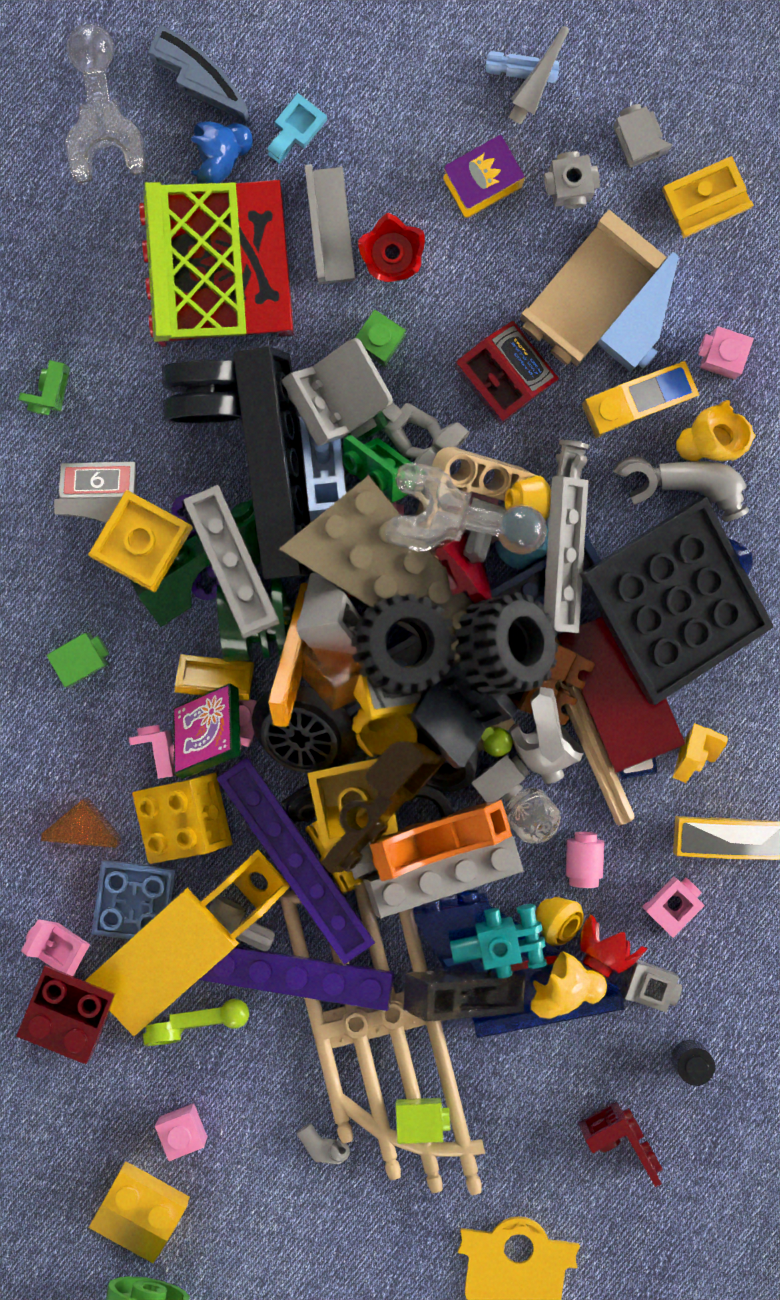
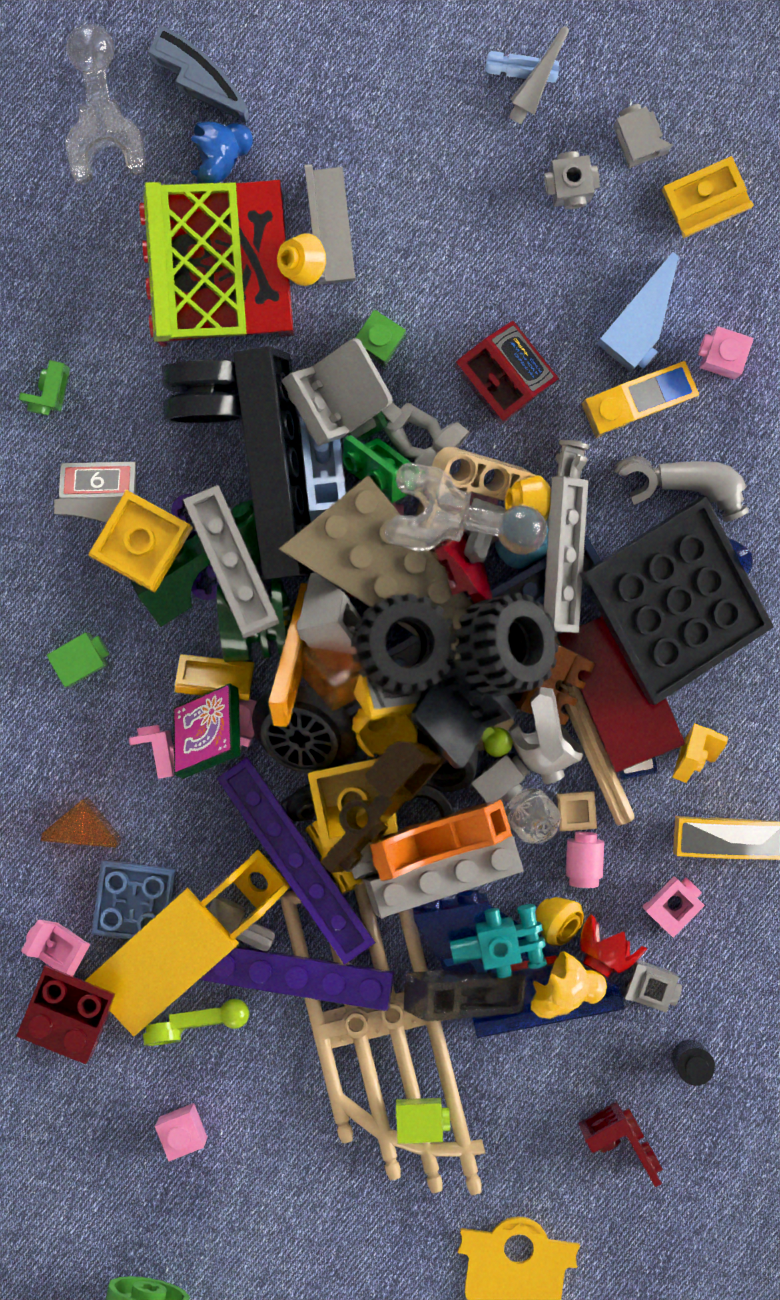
yellow slope [88,1161,190,1263] -> none
yellow bracket [132,772,233,864] -> none
medium azure plate [267,93,327,164] -> none
light grey arm [296,1123,350,1164] -> none
red piece [358,213,425,282] -> none
dark purple piece [443,134,525,218] -> none
tan panel [520,209,667,367] -> none
yellow piece [676,400,756,461] -> none
none -> yellow cone [277,233,326,286]
none -> tan tile [556,791,597,831]

